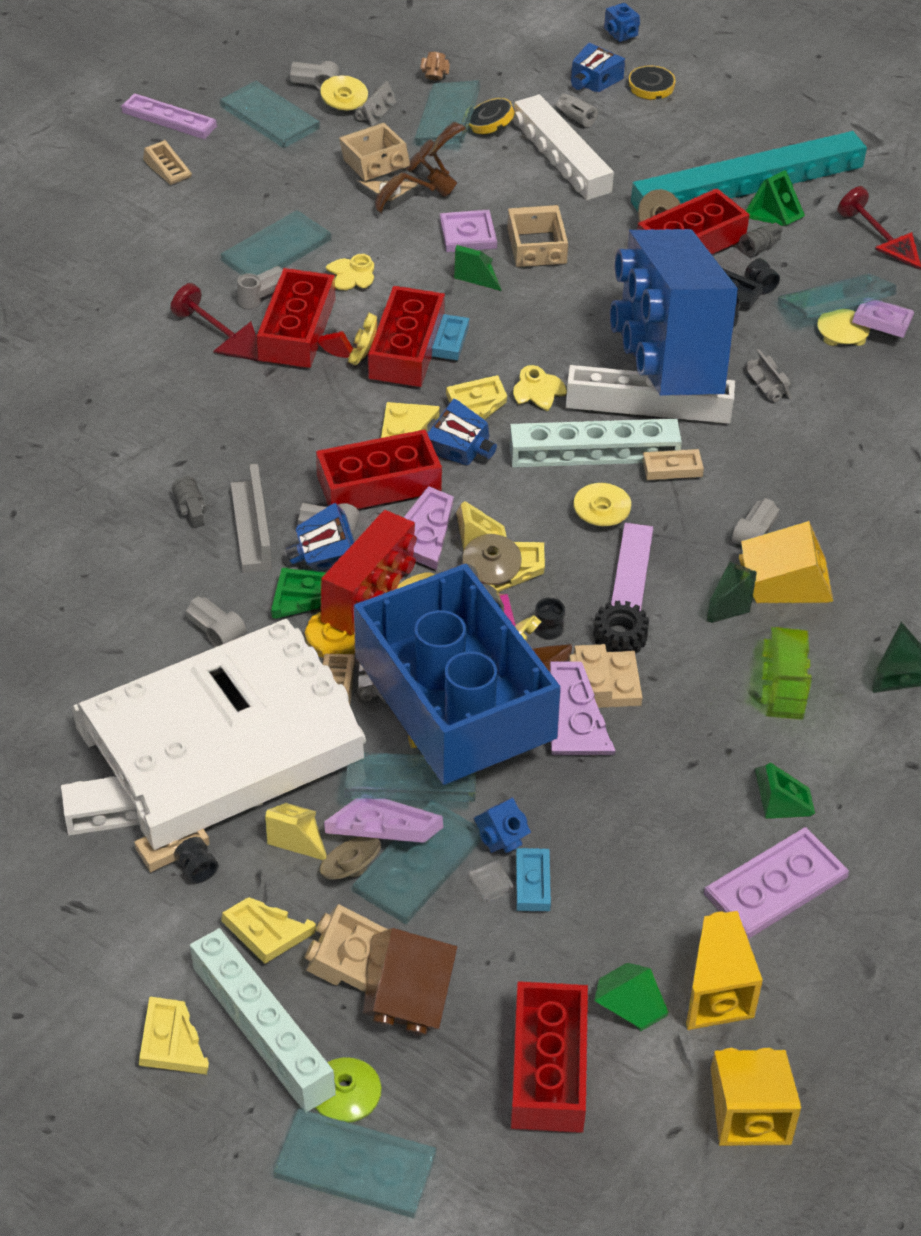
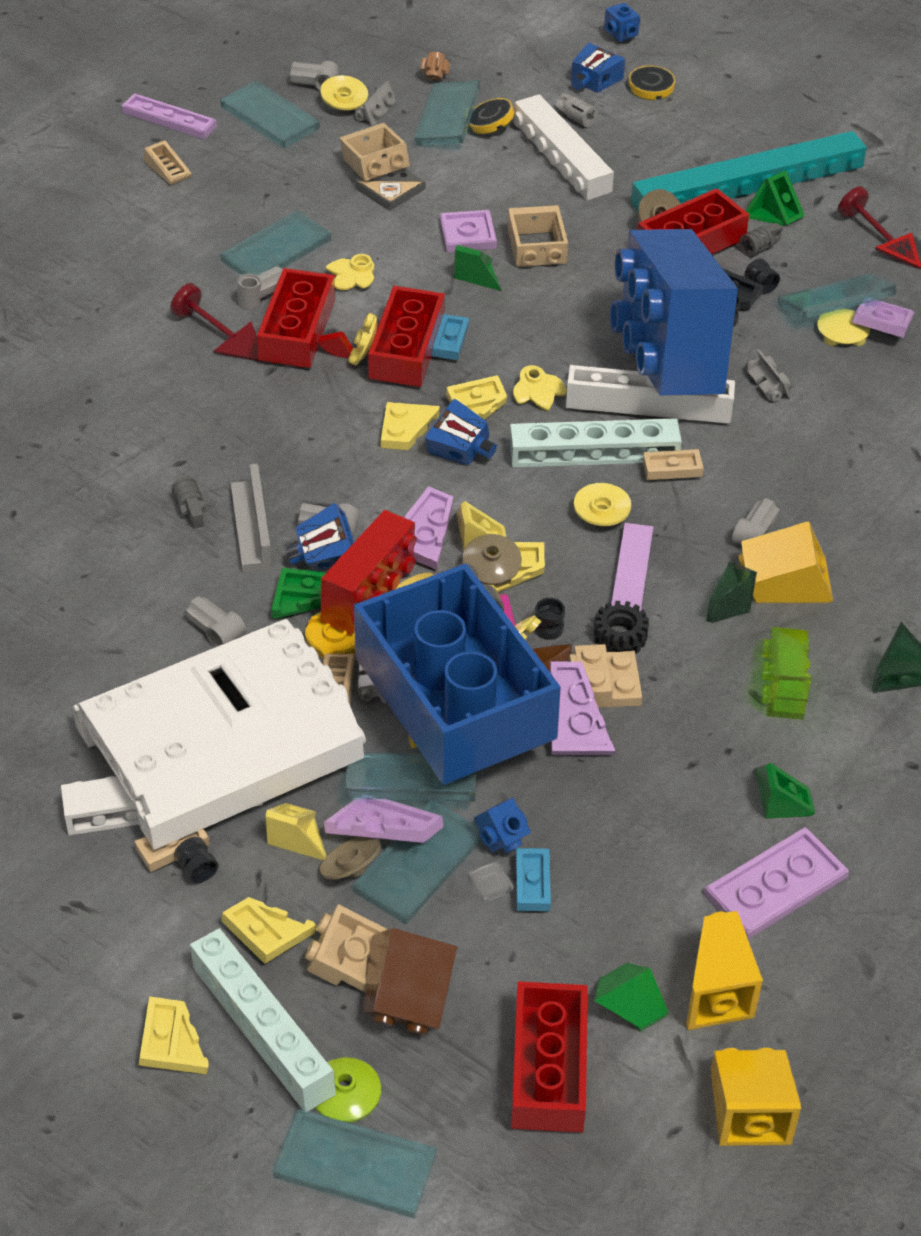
red brick [316,429,442,509] -> none
reddish brown plant [375,122,466,214] -> none

